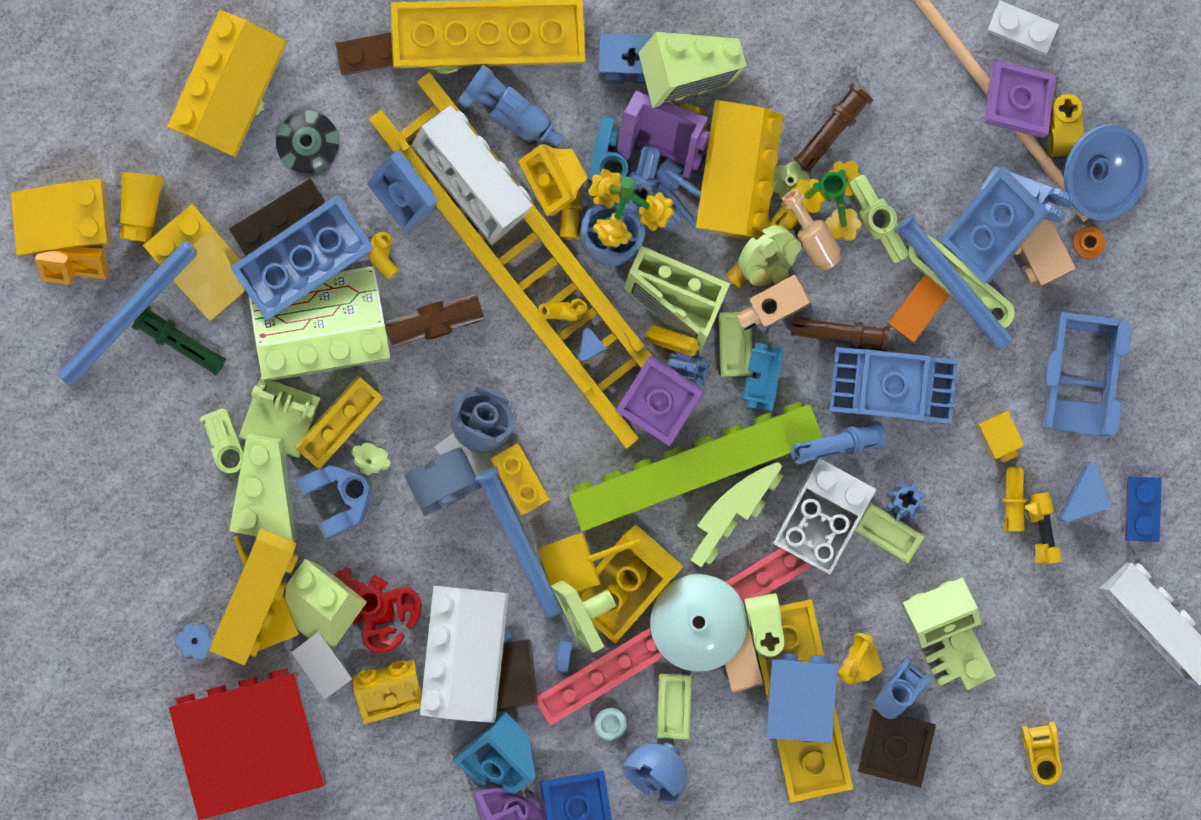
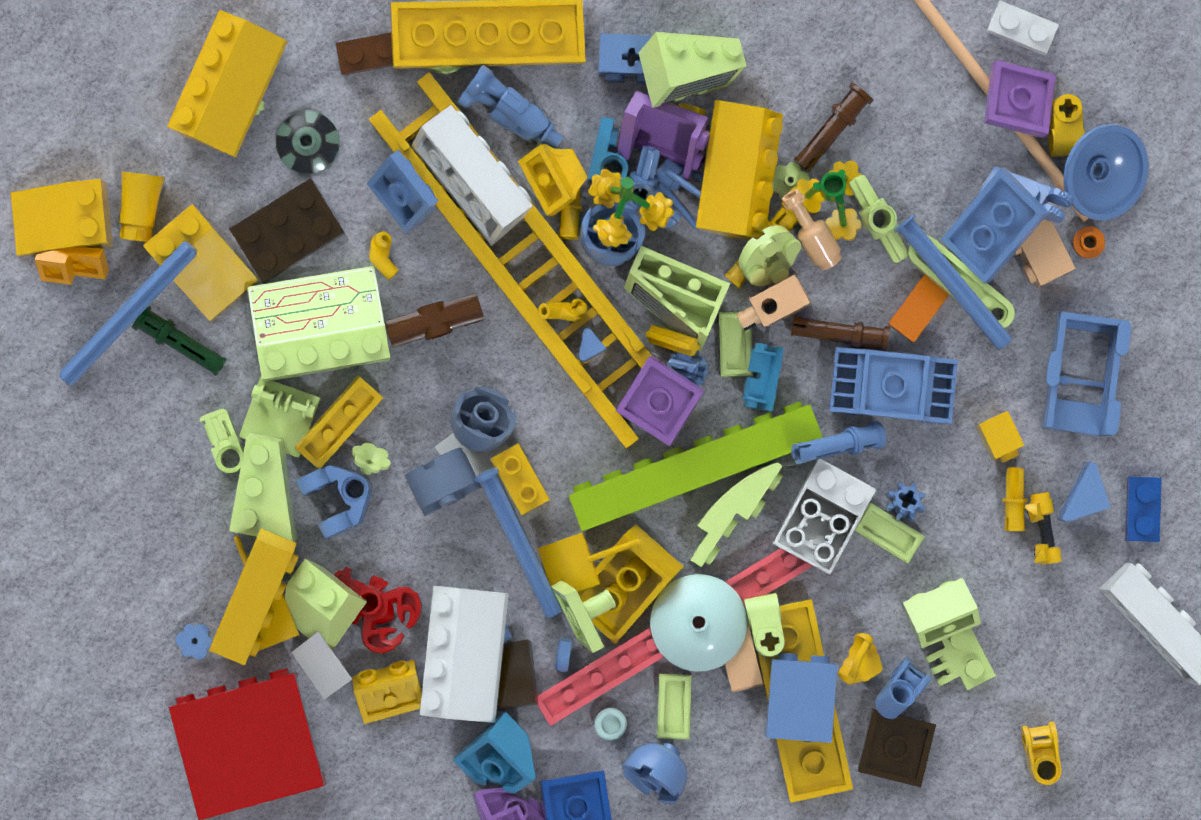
medium blue slope [230,195,374,321] -> none

